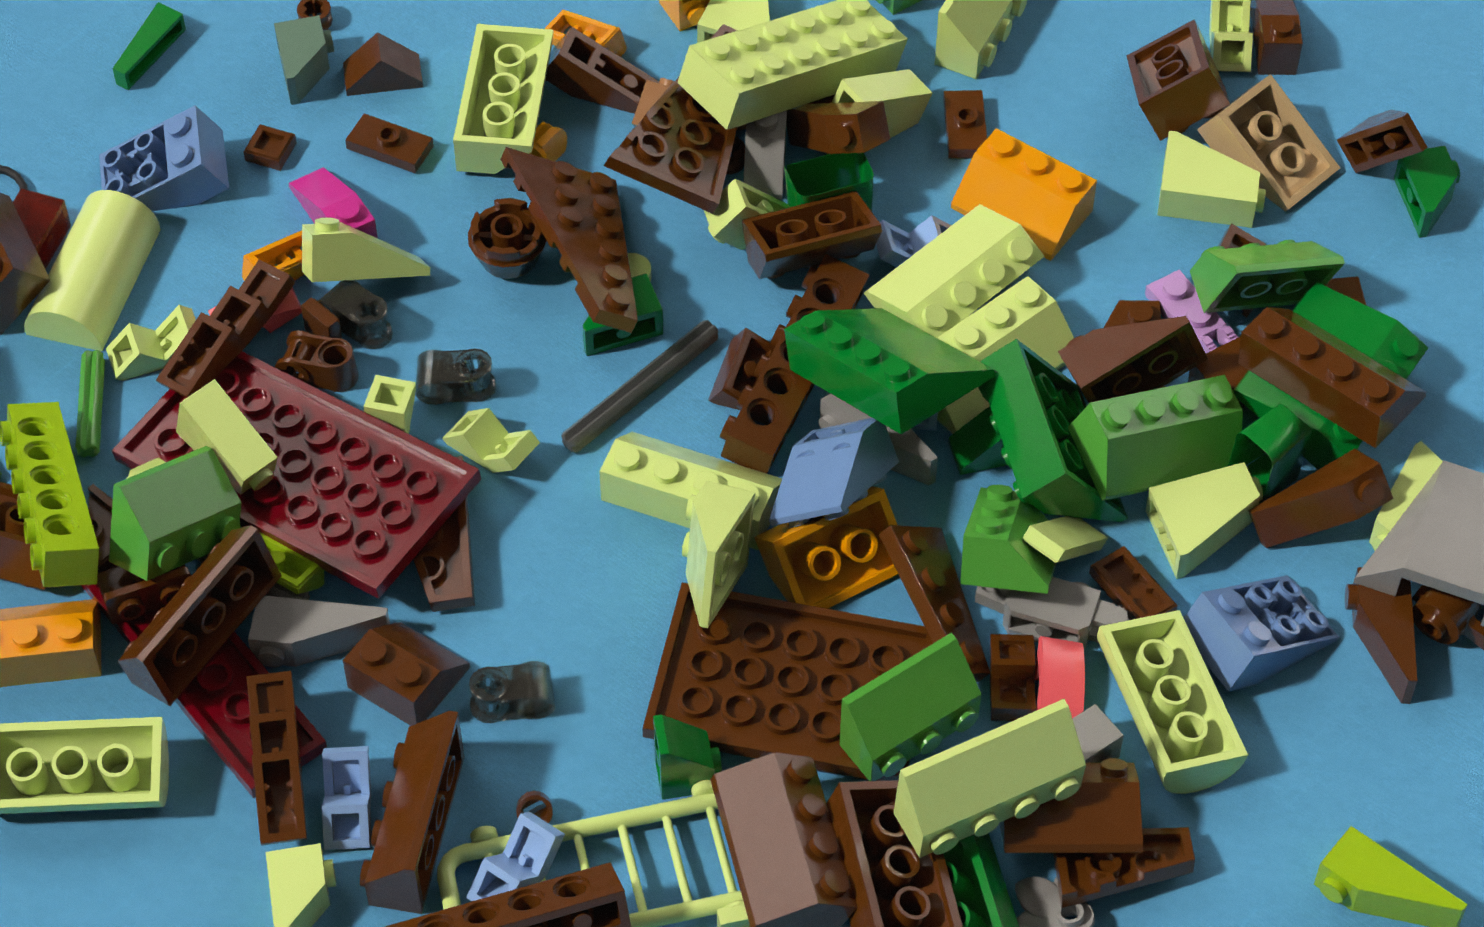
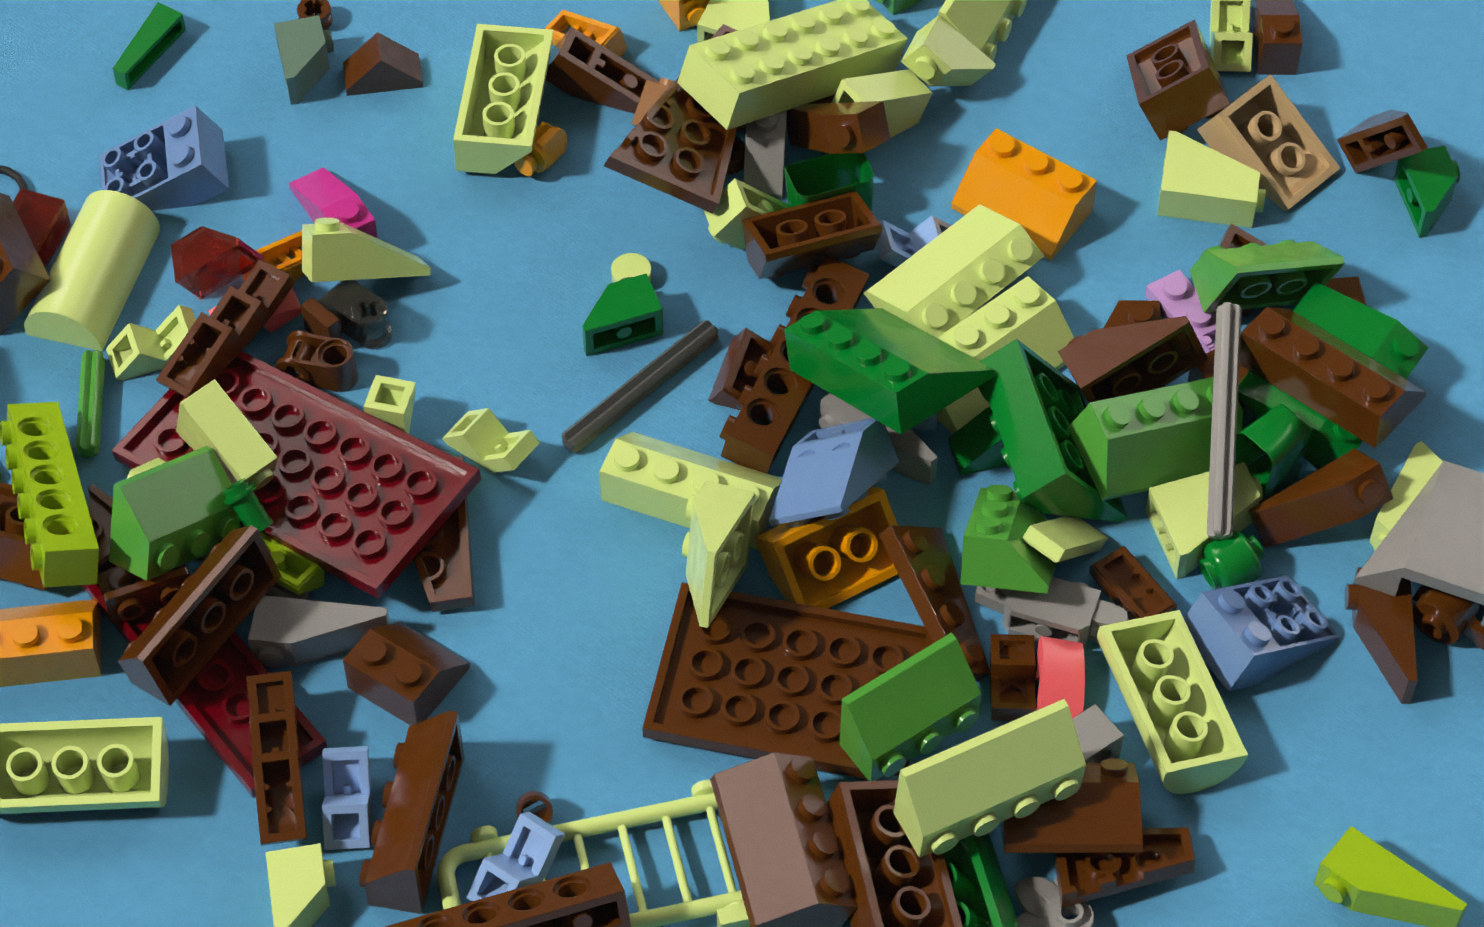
reddish brown tile [243,124,297,171] -> none
reddish brown plate [345,113,434,174] -> none
clear smoke piece [415,348,496,405] -> none
reddish brown cone [468,198,547,279] -> none
clear smoke piece [469,661,556,723] -> none
reddish brown wing [500,147,638,333] -> none
green slope [653,715,722,800] -> none
reddish brown plate [943,90,987,158] -> none
none -> clear red slope [170,226,264,300]
none -> green pin [223,478,273,532]
none -> yellowish green slope [901,15,996,86]
none -> green head [1198,530,1265,590]
none -> light grey axle [1207,302,1242,540]

